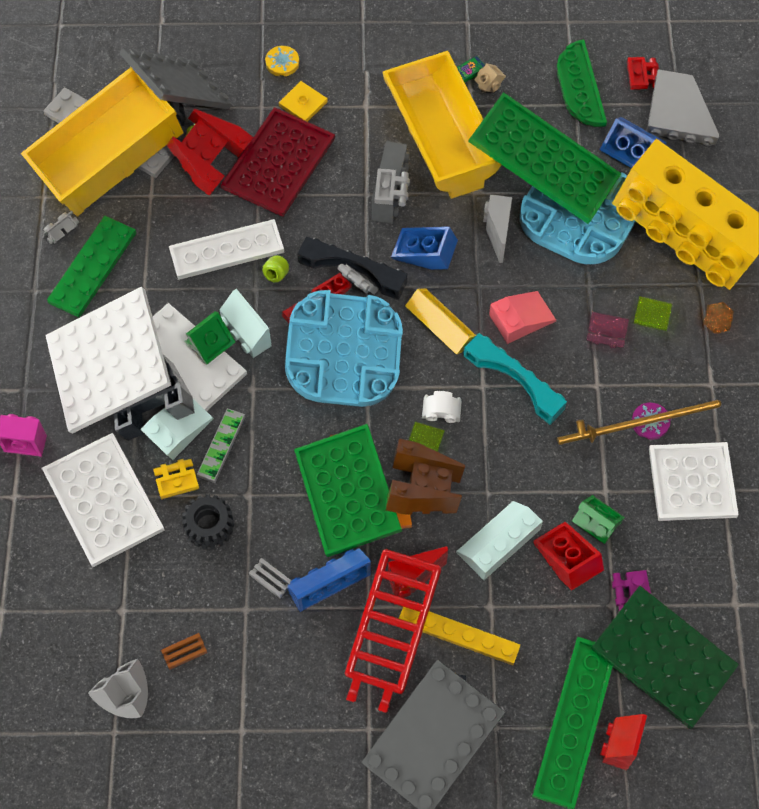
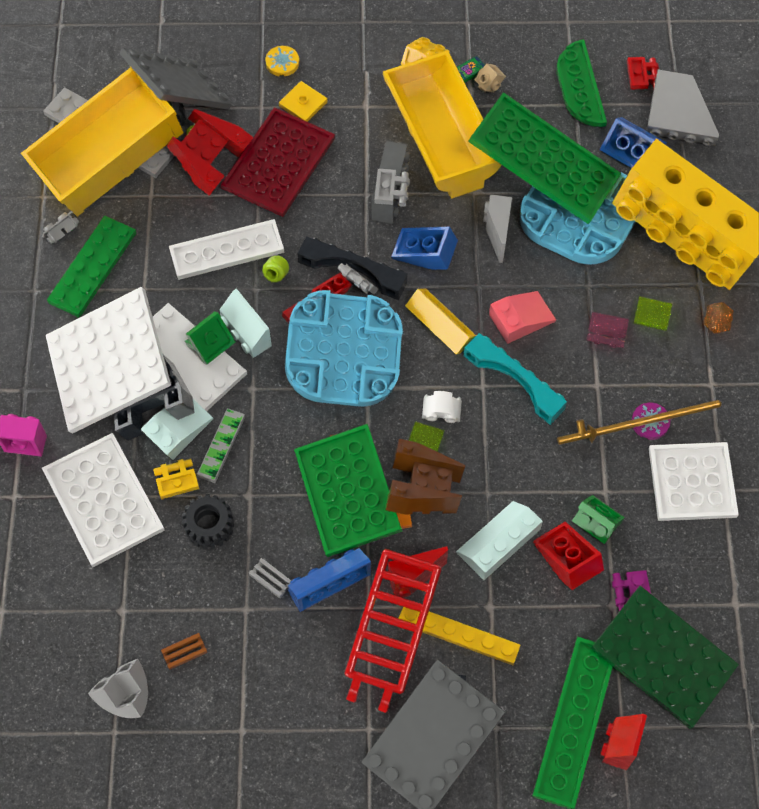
none -> yellow bracket [401,37,449,65]

